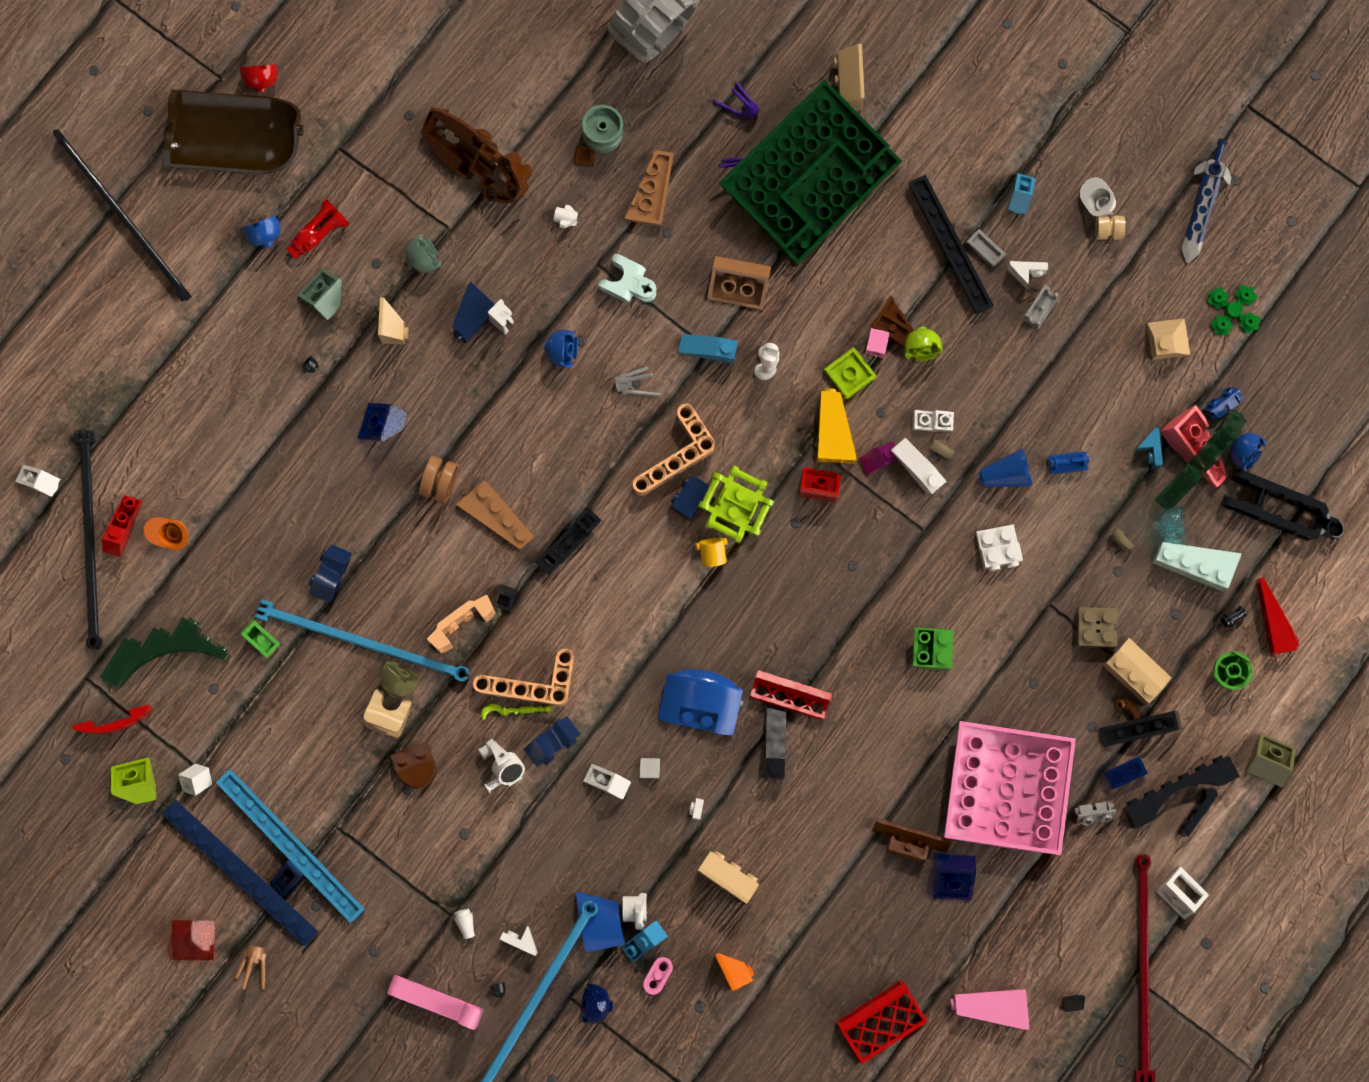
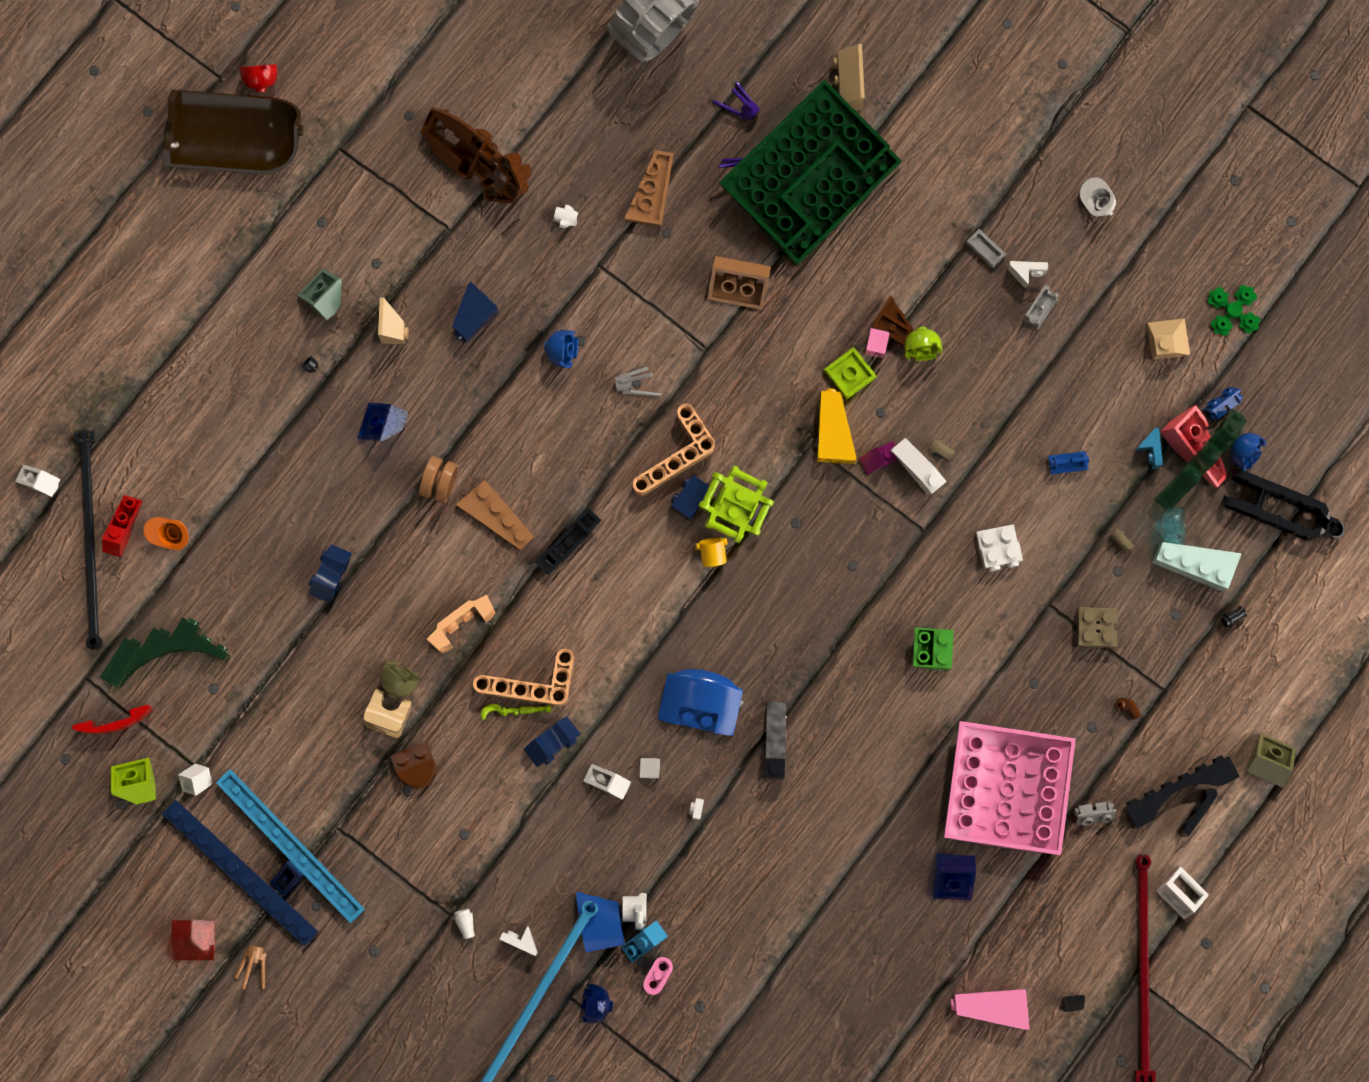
black hinge [53,129,192,302] -> none
bright green slope [240,619,280,658] -> none
blue cylinder [241,216,281,249] -> none
dark azure hinge [254,599,470,682] -> none
red piece [286,199,350,259] -> none
bright pink beam [387,975,484,1029] -> none
sand green cylinder [405,234,441,273] -> none
white piece [478,739,525,793] -> none
white hinge [488,299,514,335] -> none
black hinge [489,982,506,998] -> none
black slope [493,584,518,612] -> none
reddish brown tile [575,146,594,167] -> none
sand green wheel [582,105,623,154] -> none
light aqua piece [597,254,657,303] -> none
dark azure slope [678,334,738,364] -> none
tan slope [697,851,759,905] -> none
orange slope [714,953,754,991] -> none
red fence [749,670,832,721] -> none
white piece [754,343,779,380] -> none
red slope [799,467,841,503] -> none
red fence [835,980,928,1064] -> none
reddish brown bracket [872,818,952,864] -> none
black plate [908,174,994,315] -> none
white slope [912,410,954,432] -> none
blue cone [978,449,1033,487] -> none
dark azure slope [1008,173,1036,214] -> none
tan wheel [1095,215,1125,240] -> none
black slope [1099,711,1183,747] -> none
tan slope [1103,638,1171,705] -> none
clear blue plate [1104,756,1148,790] -> none
sword [1181,138,1232,263] -> none
bright green cylinder [1213,651,1253,690] -> none
red slope [1256,577,1299,656] -> none

